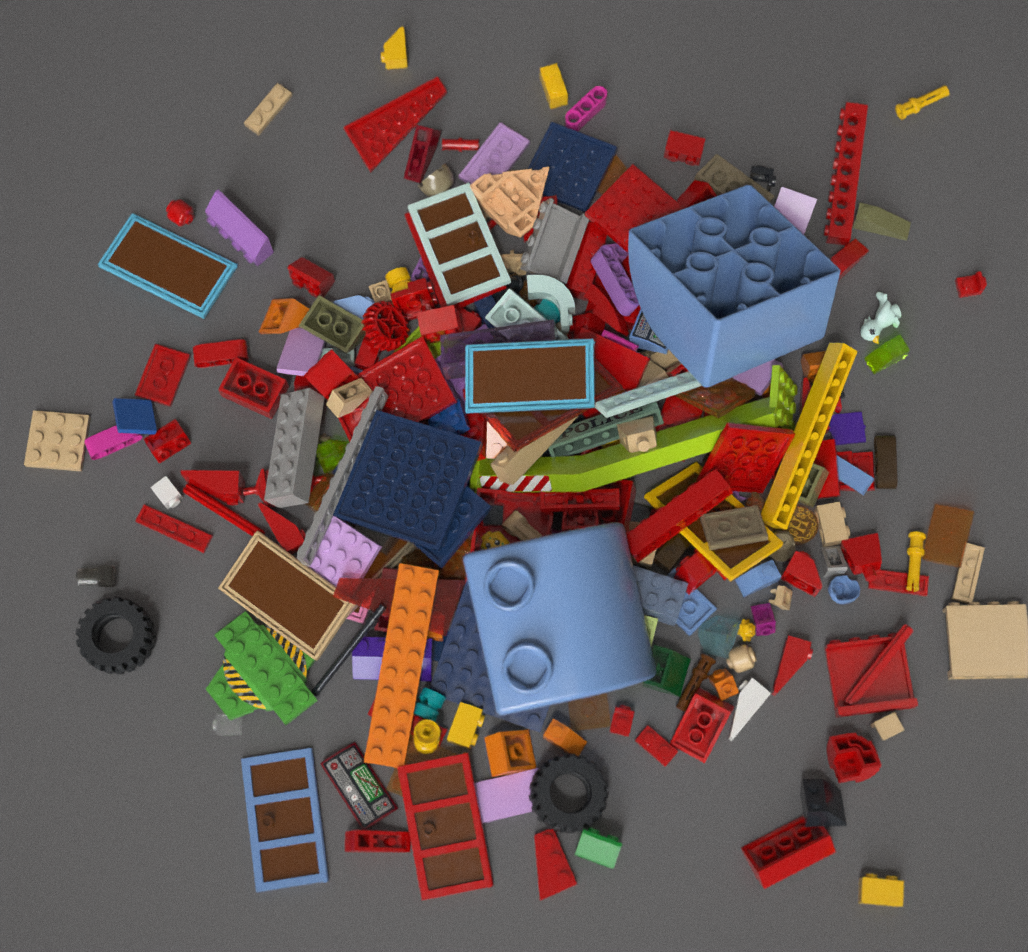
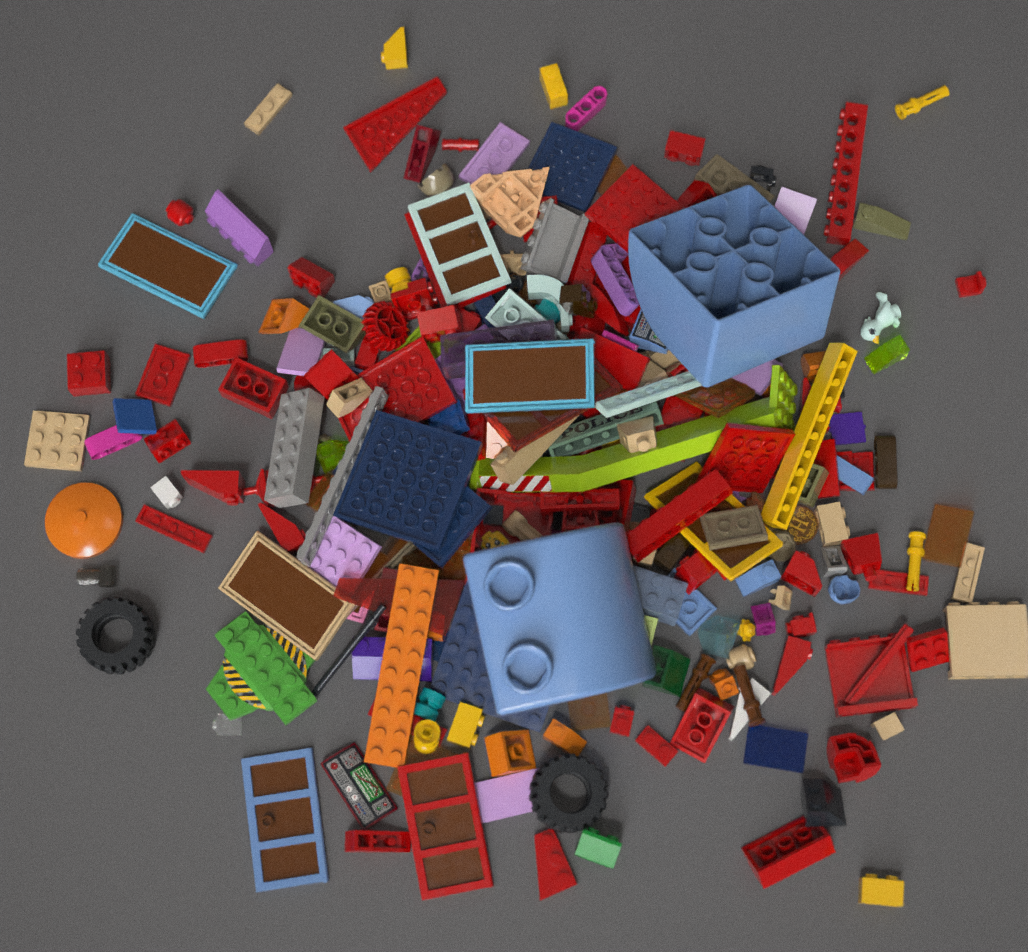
red axle [183,483,265,536] -> none
none -> orange dish [45,482,123,559]
none -> red brick [67,350,111,397]
none -> dark brown slope [559,284,597,318]
none -> reddish brown pin [733,665,766,727]
none -> clear blue tile [743,725,808,774]
none -> red brick [785,612,817,638]
none -> red plate [906,627,949,672]

